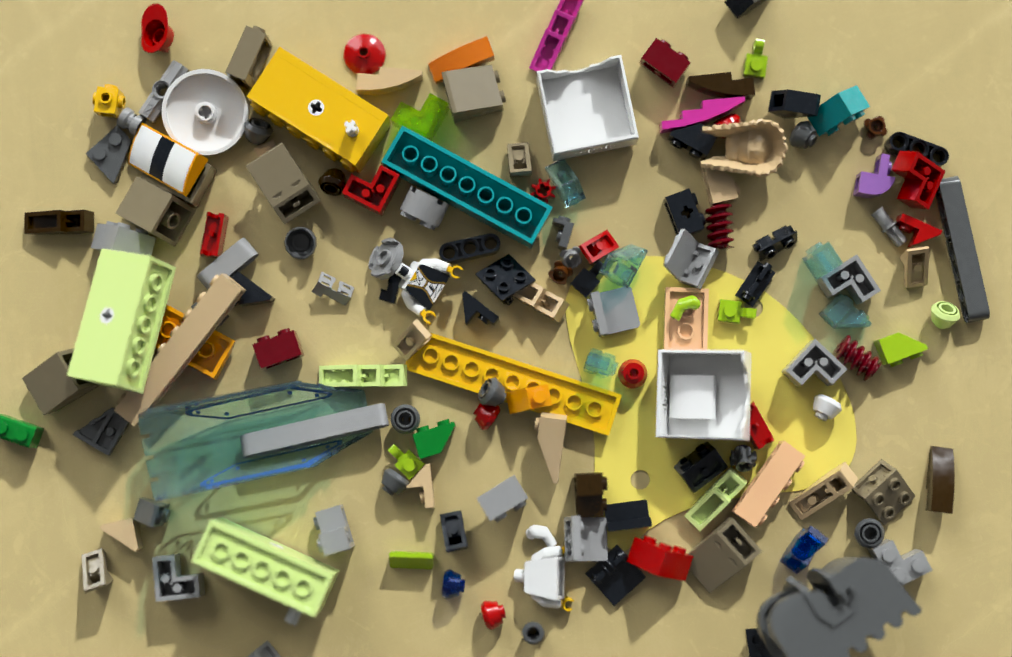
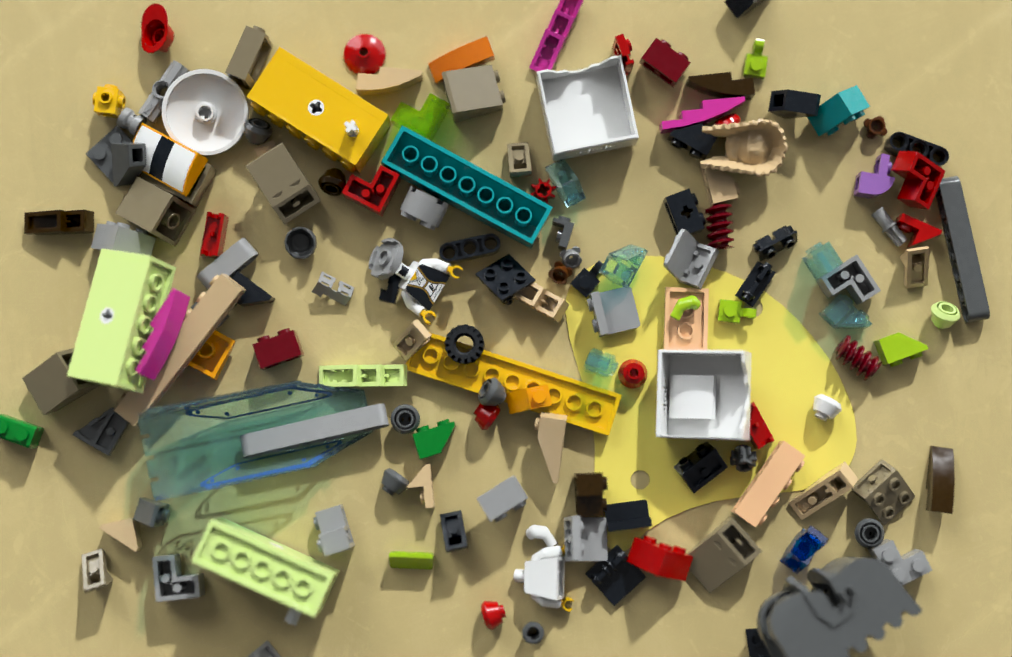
lime plate [388,444,425,480] -> none
clear blue cone [442,569,465,599] -> none
black slope [462,291,499,326] -> none
red slope [578,230,619,266] -> none
yellowish green slope [684,466,747,531] -> none
light grey brick [781,339,847,386] -> none
dark grey cone [789,121,817,149] -> none
none -> dark grey slope [111,142,146,187]
none -> dark pink slope [135,288,190,380]
none -> black tyre [445,324,484,364]
none -> red plate [612,34,634,75]

